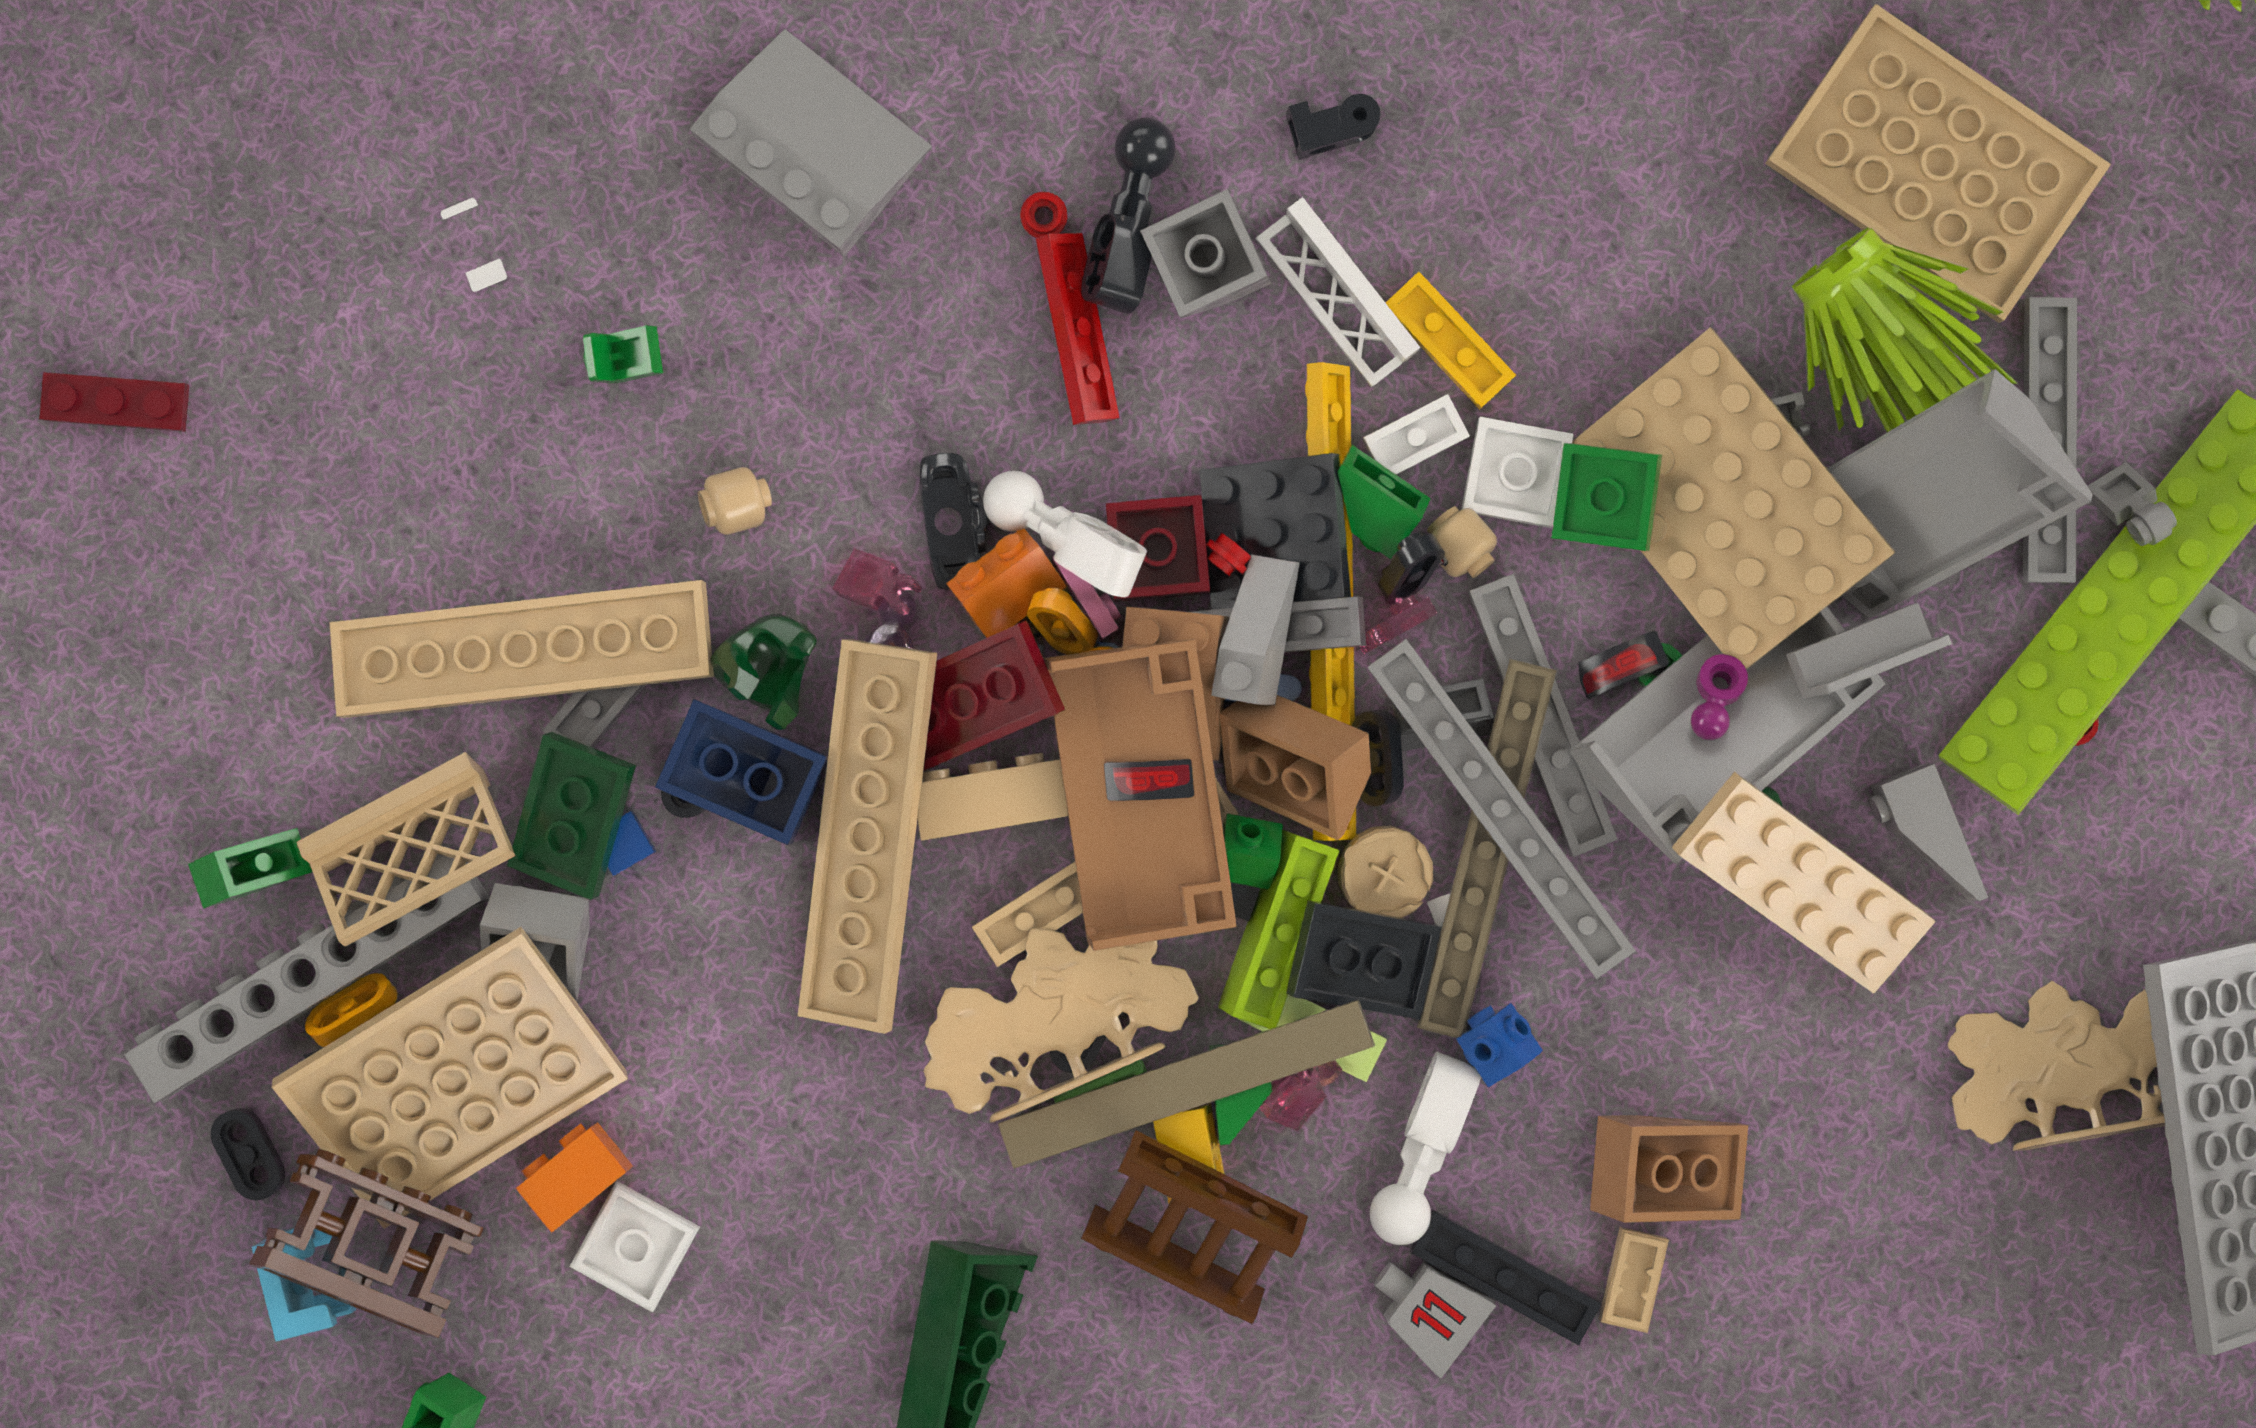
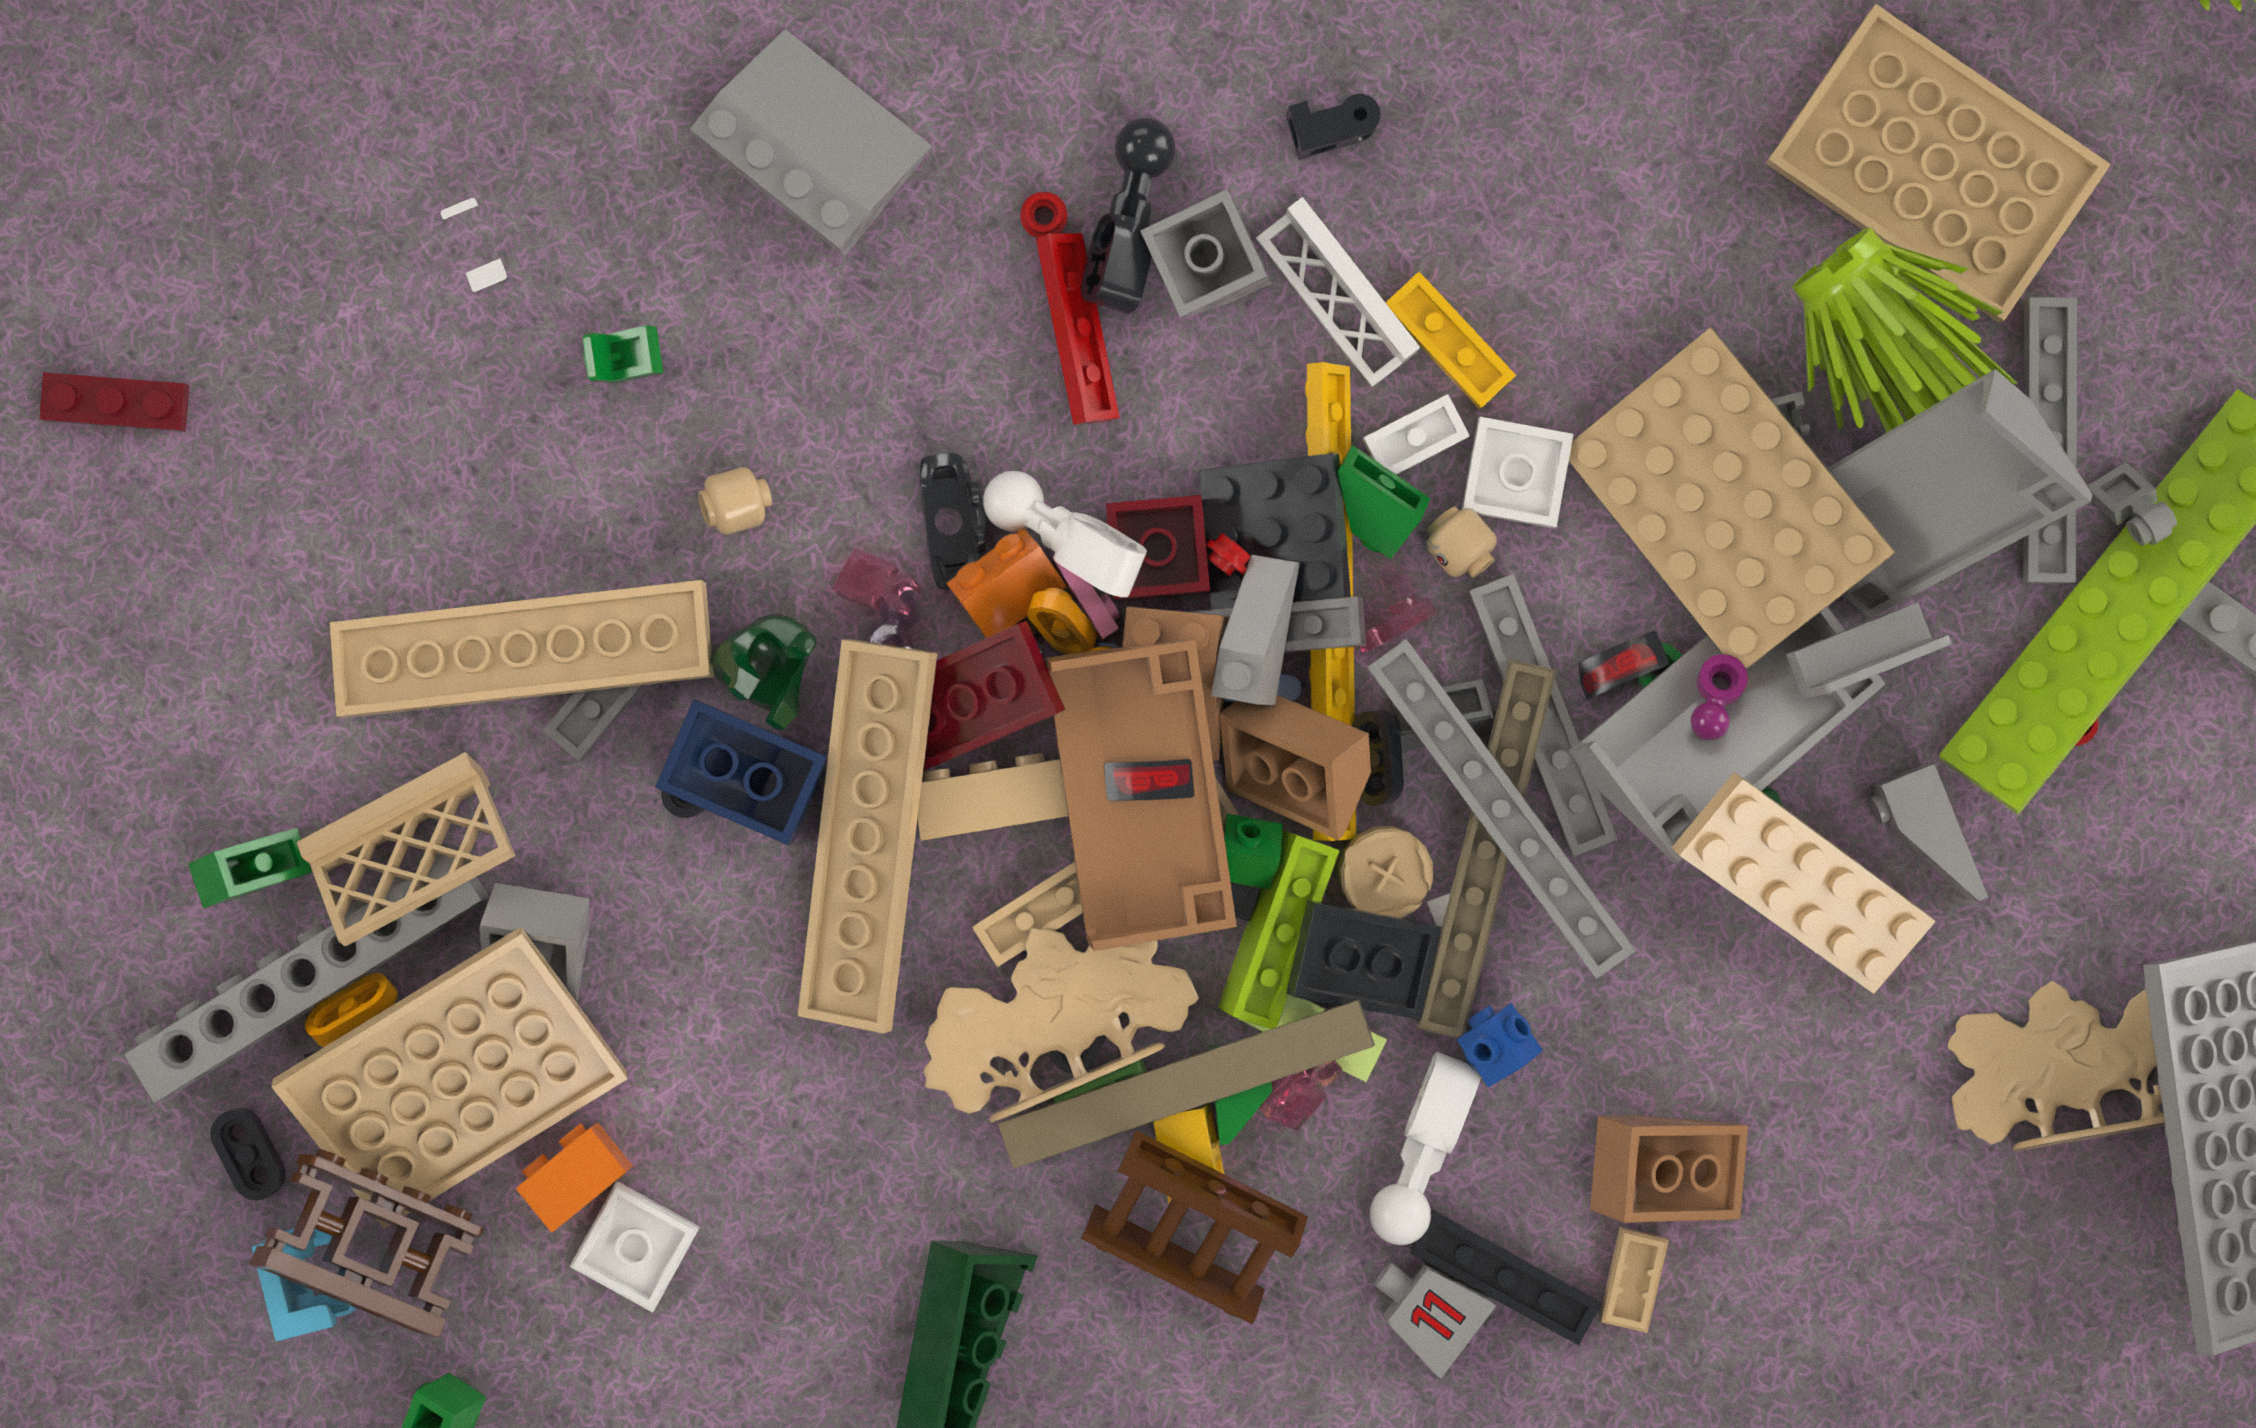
dark green plate [507,732,636,900] -> none
blue tile [608,811,656,876] -> none
black plate [1378,532,1445,604] -> none
green plate [1551,443,1662,551] -> none

